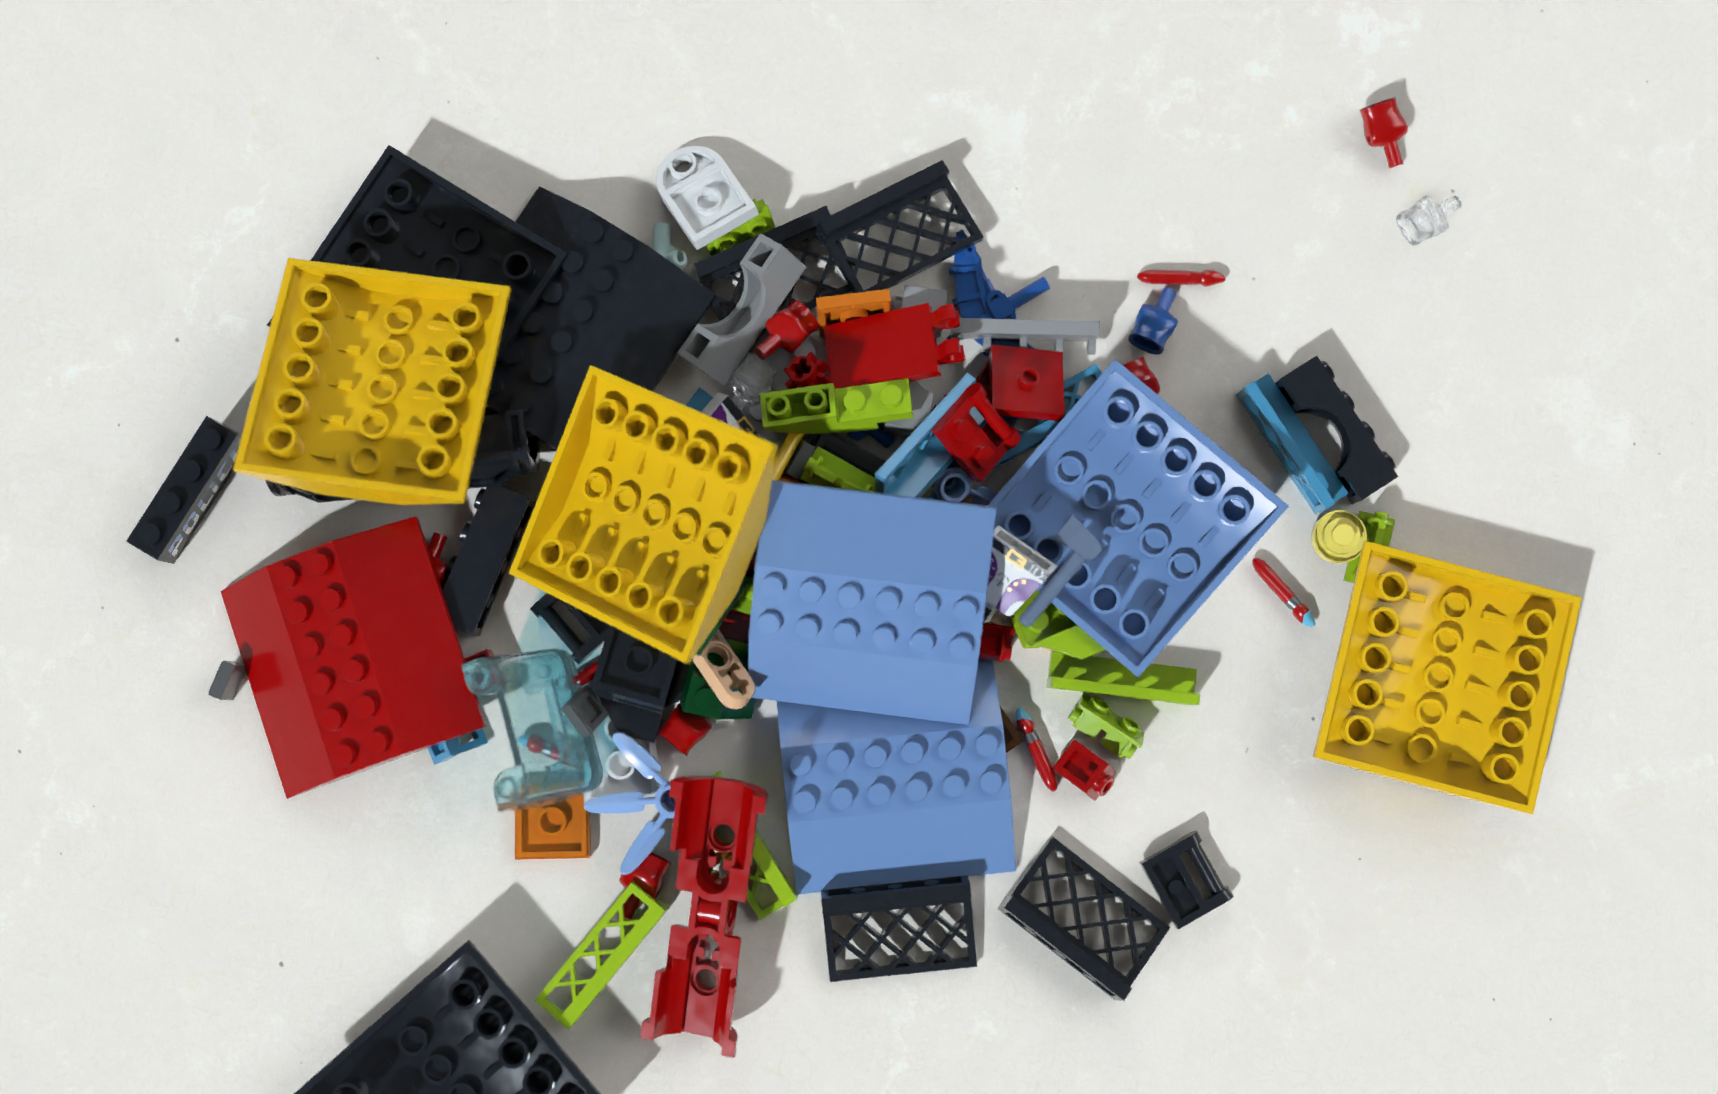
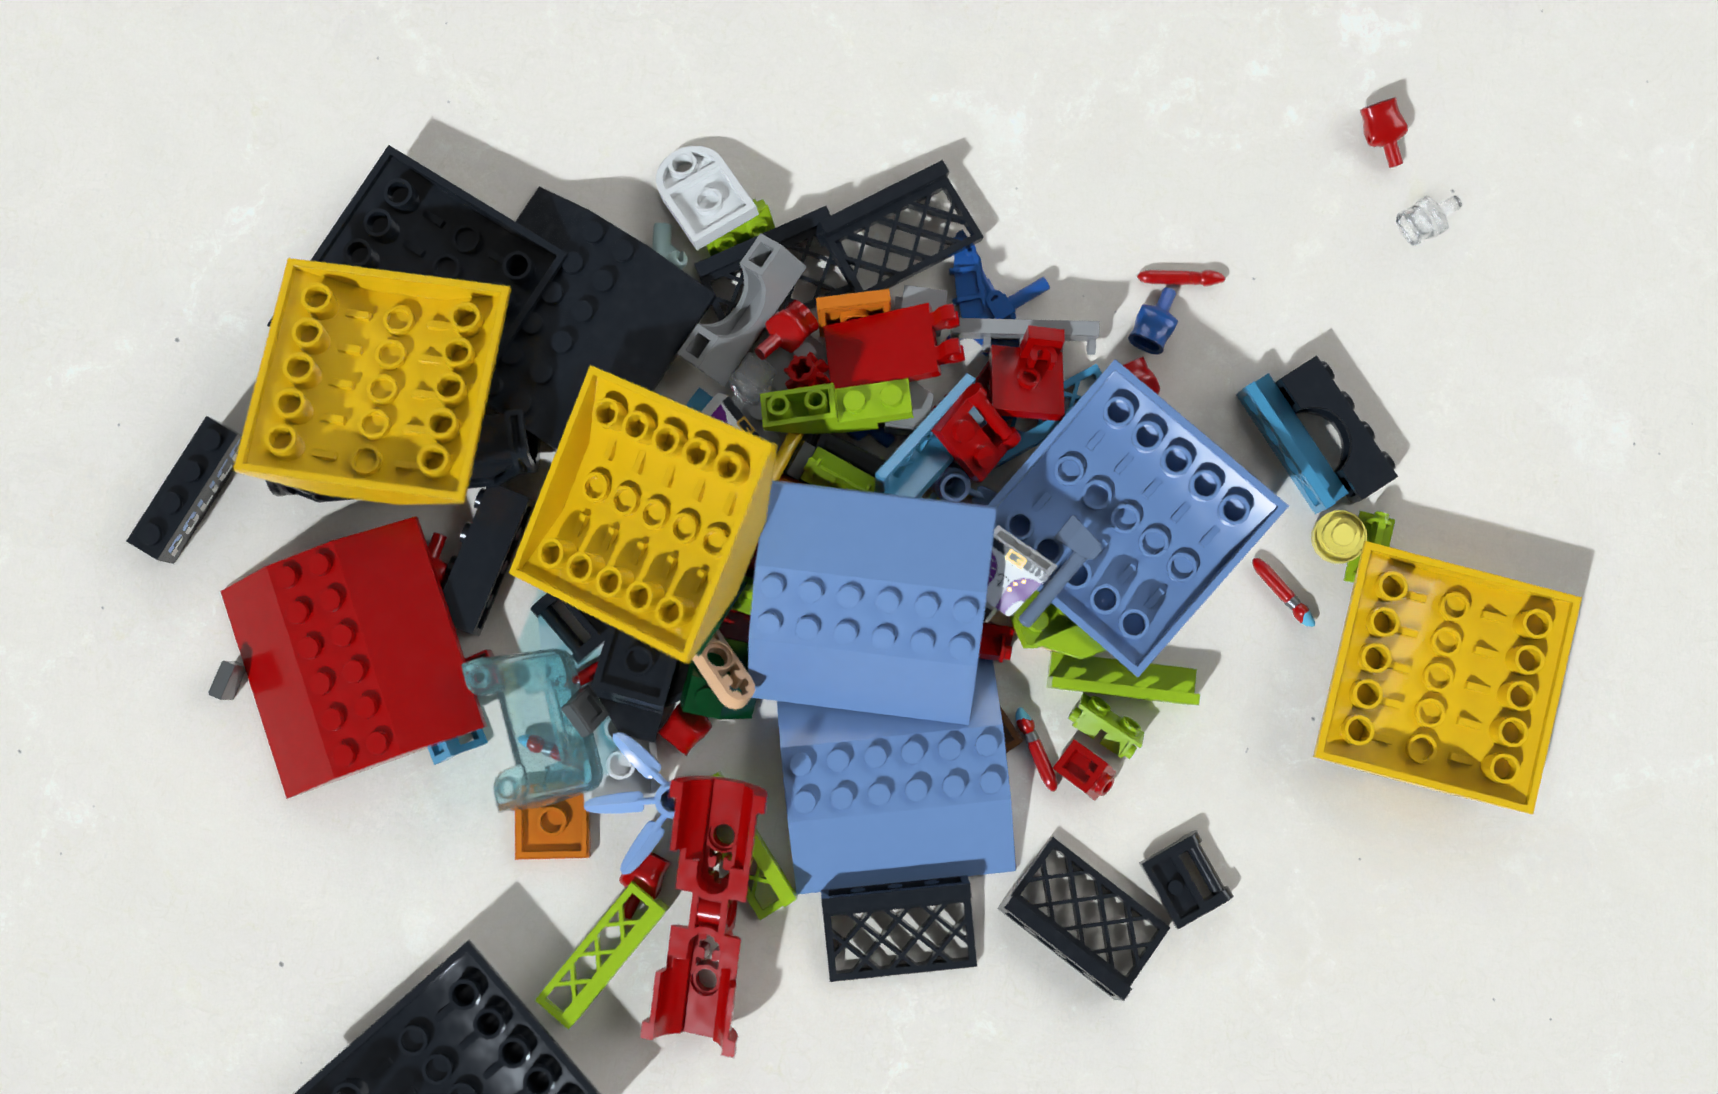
none -> red tile [1020,325,1065,370]

